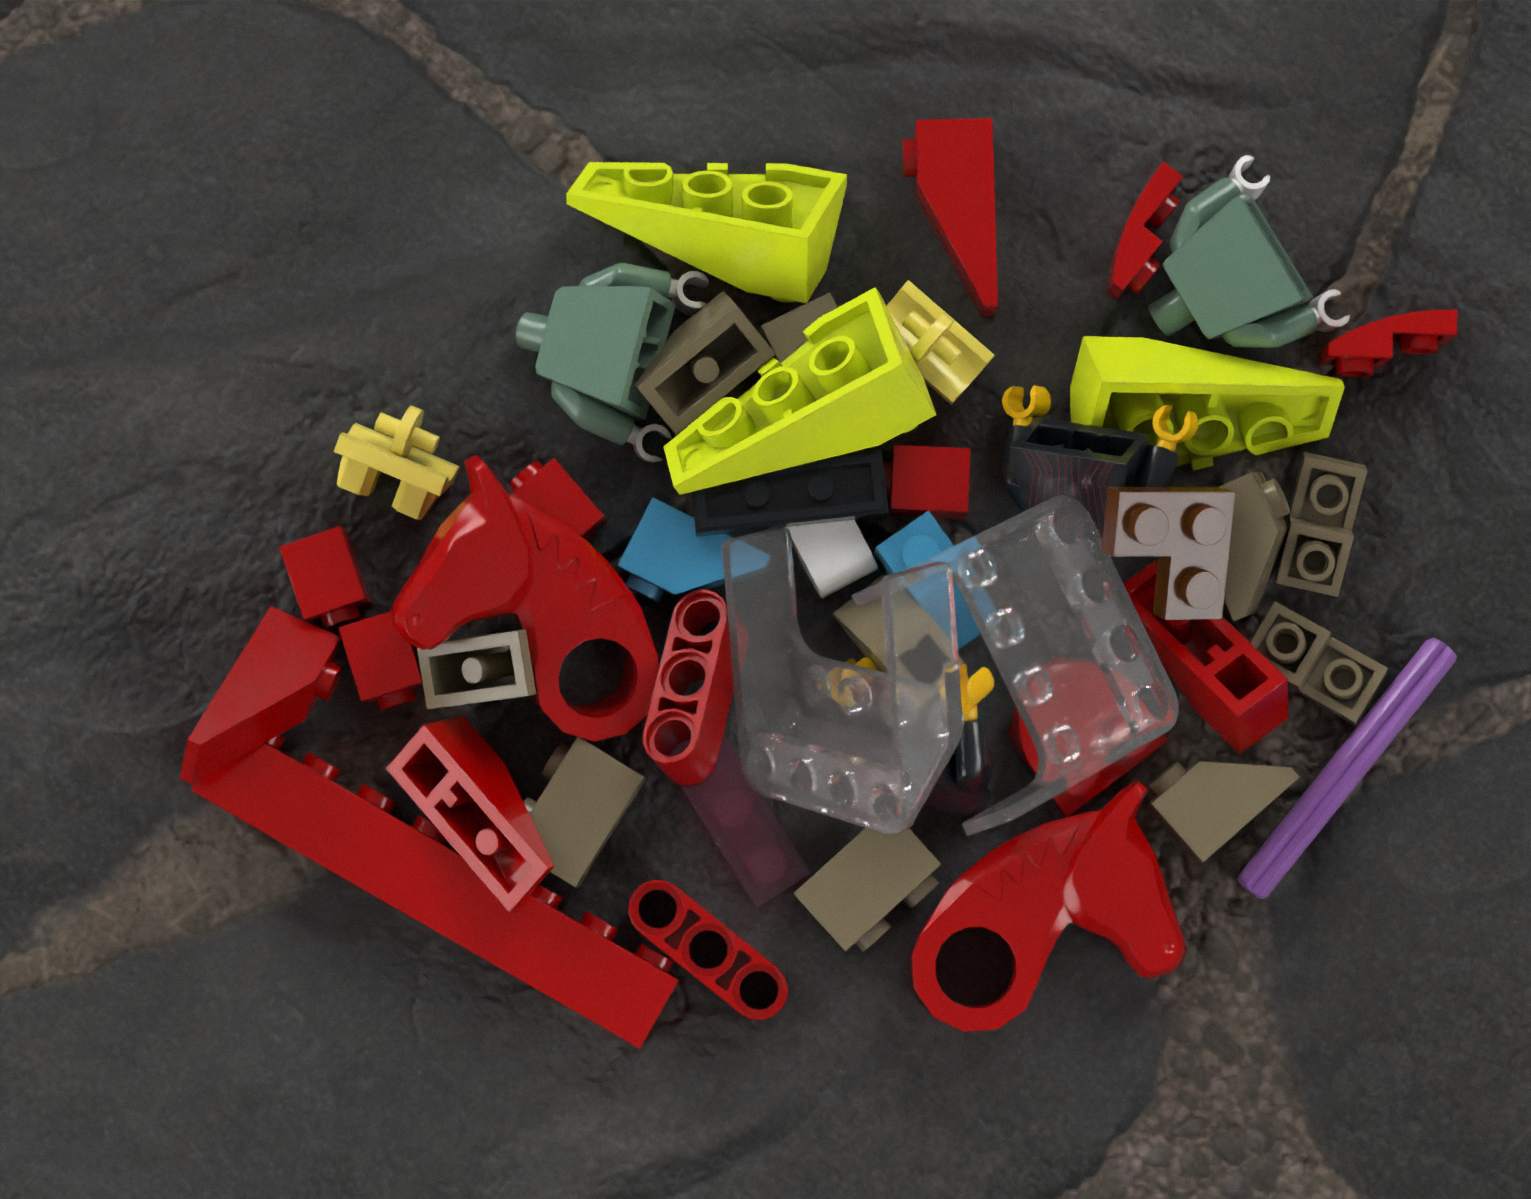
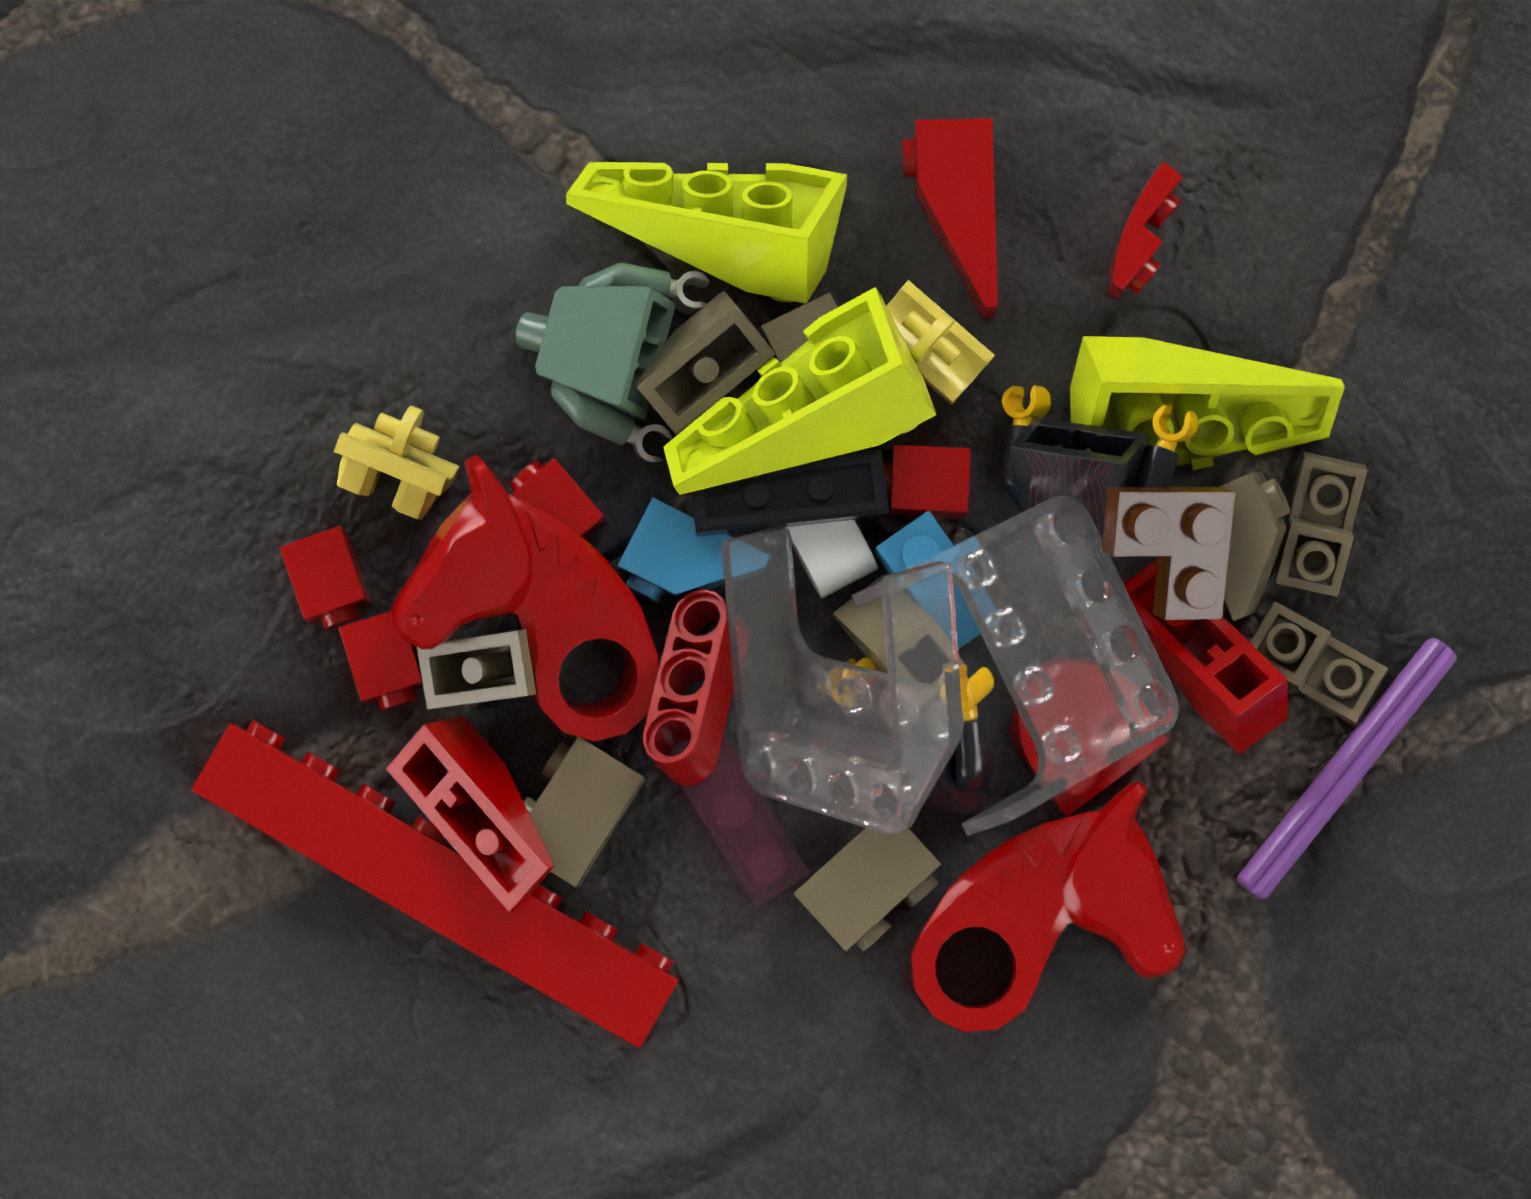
red slope [179,606,343,784] -> none
red beam [628,880,788,1020] -> none
dark tan slope [1145,761,1300,863] -> none
sand green torso [1148,155,1350,348] -> none
red slope [1318,310,1458,377] -> none

